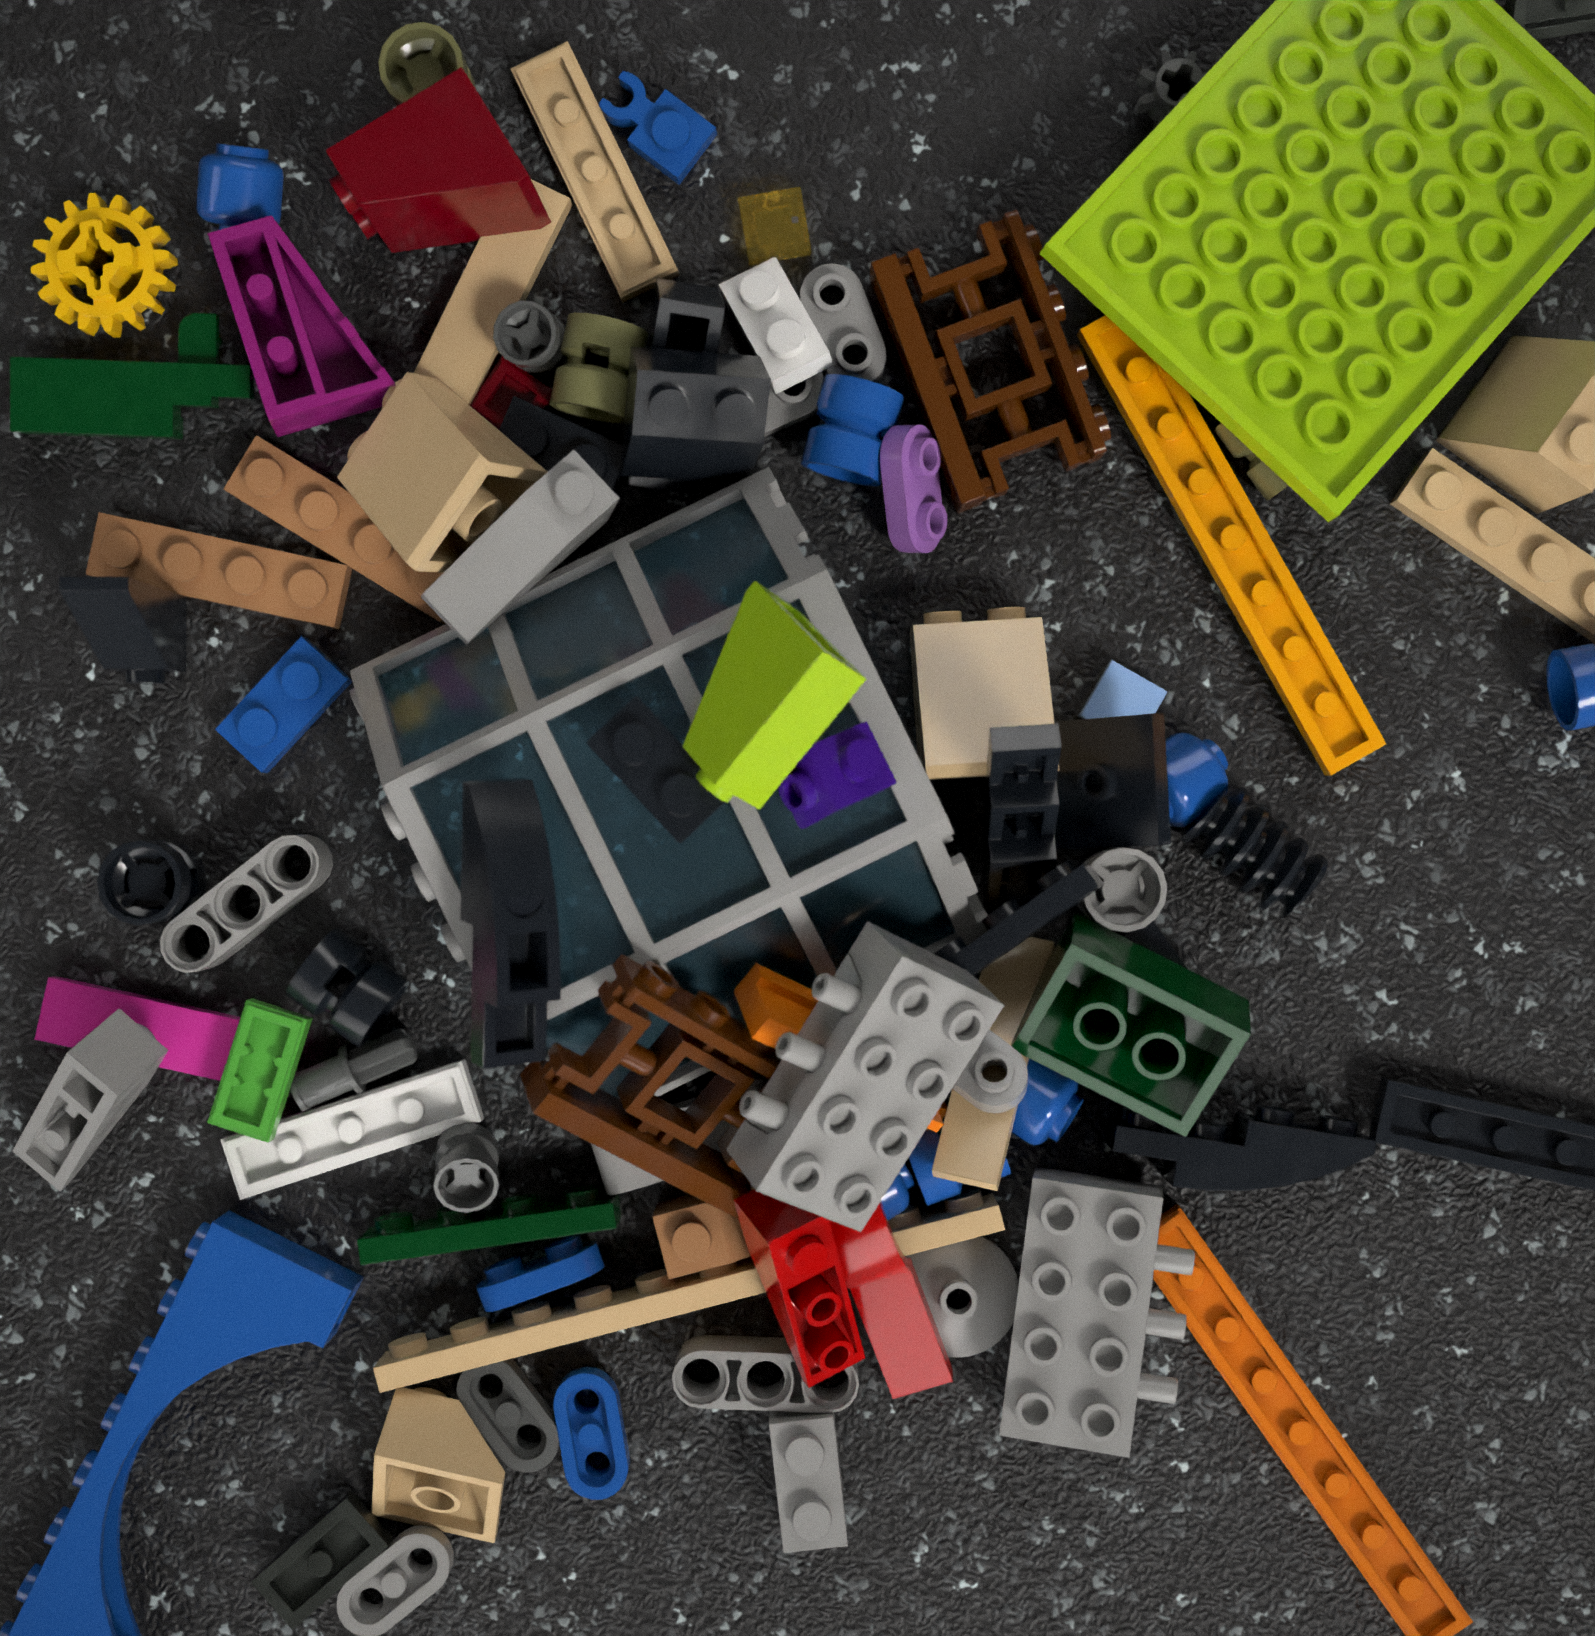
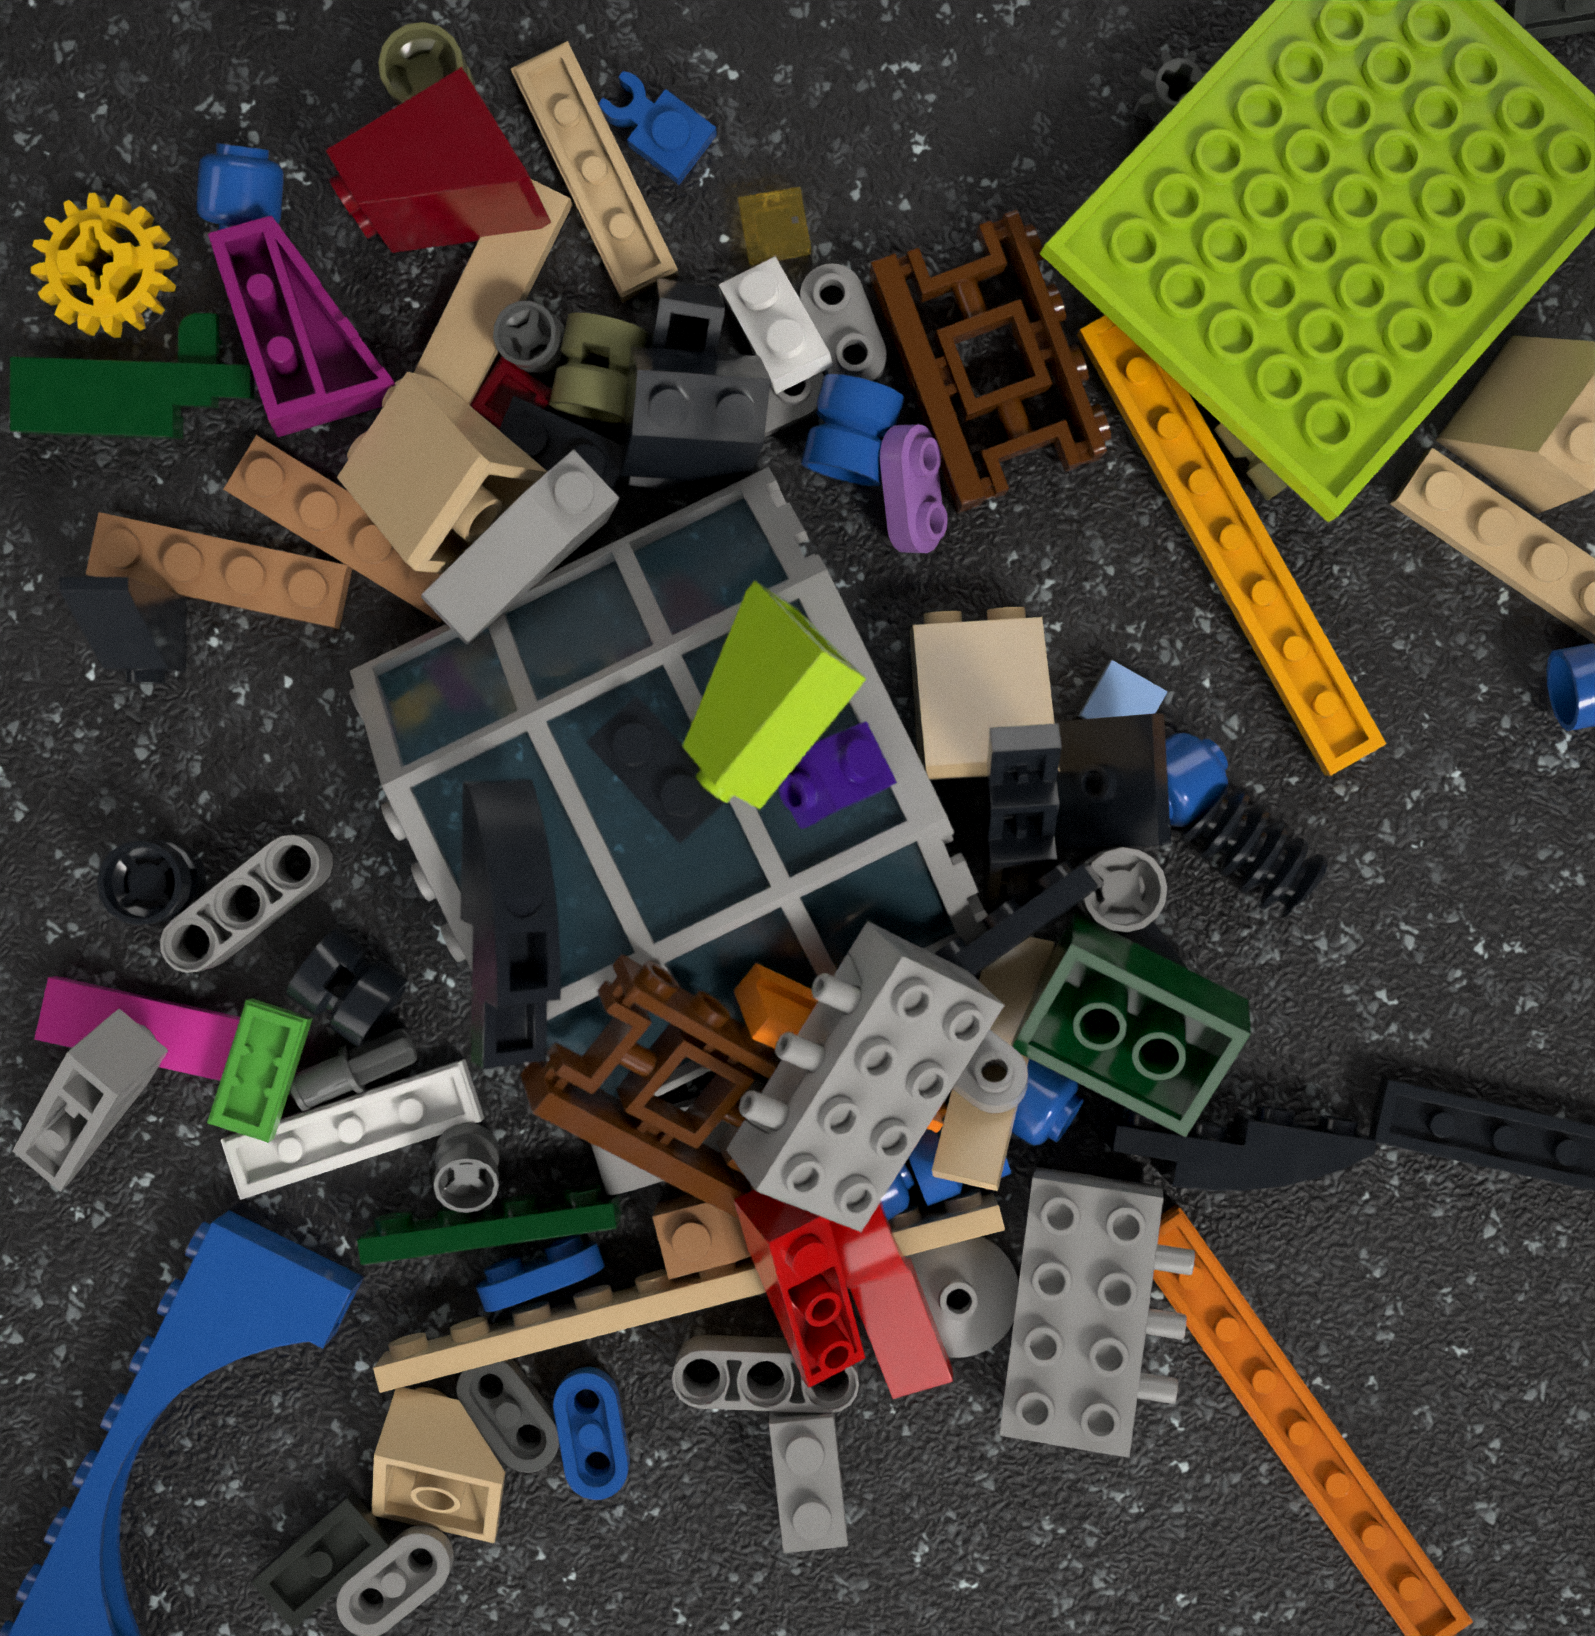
blue plate [215,636,353,773] -> none

